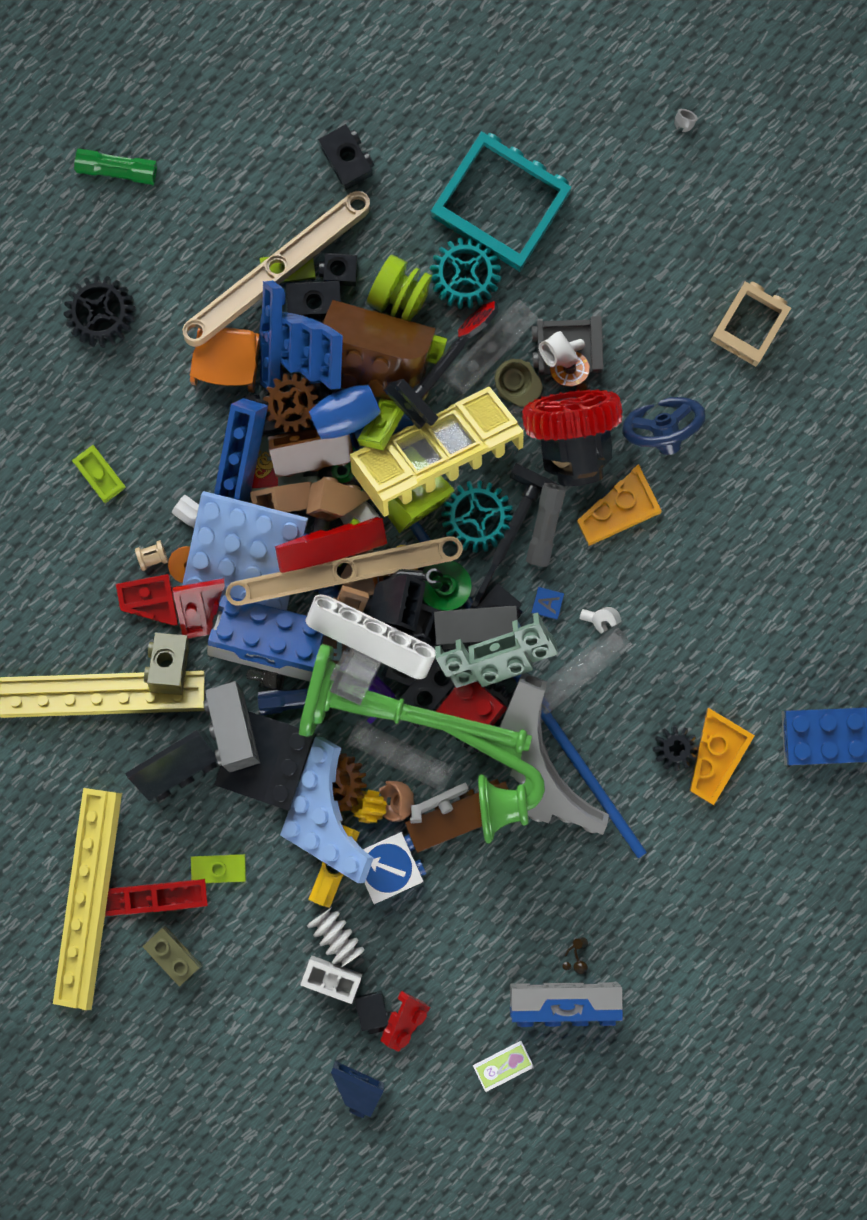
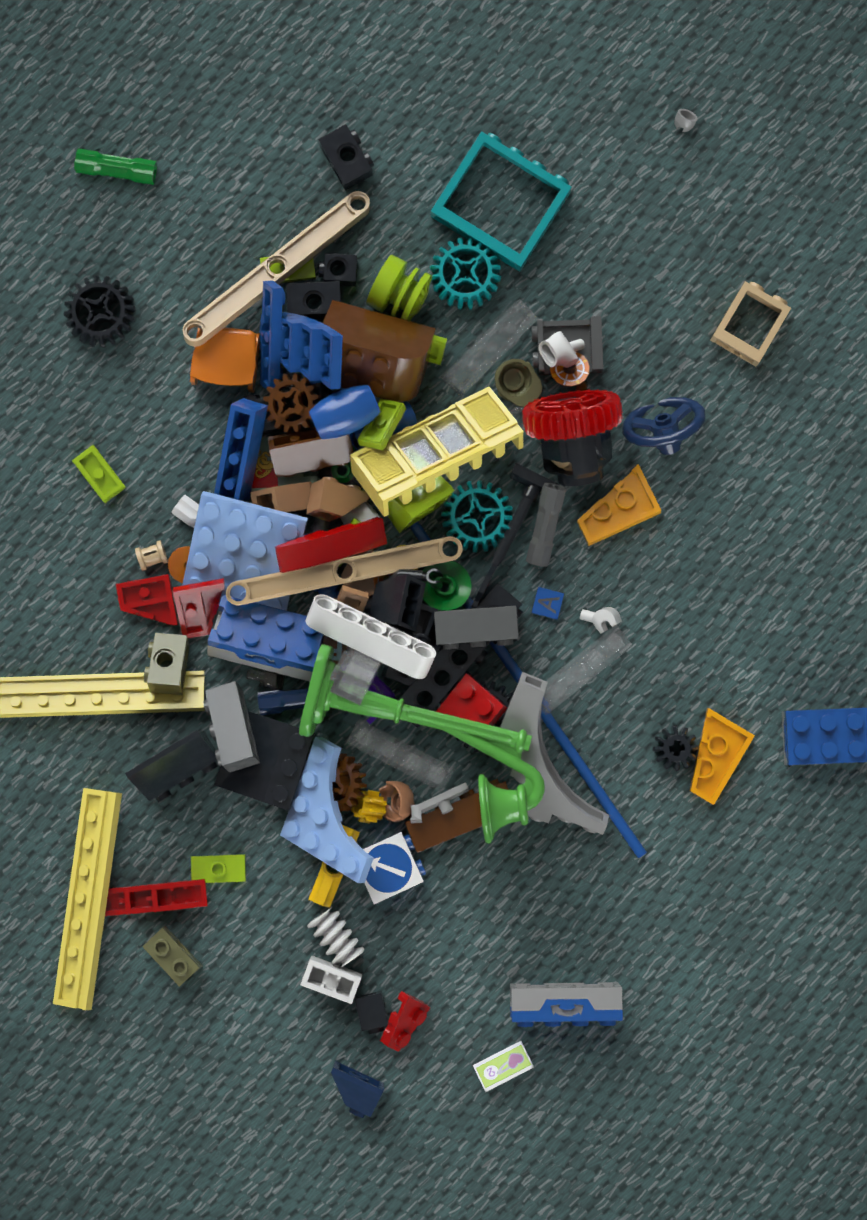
black piece [383,301,498,429] -> none
sand green bracket [435,612,558,688] -> none
dark brown piece [562,937,588,974] -> none

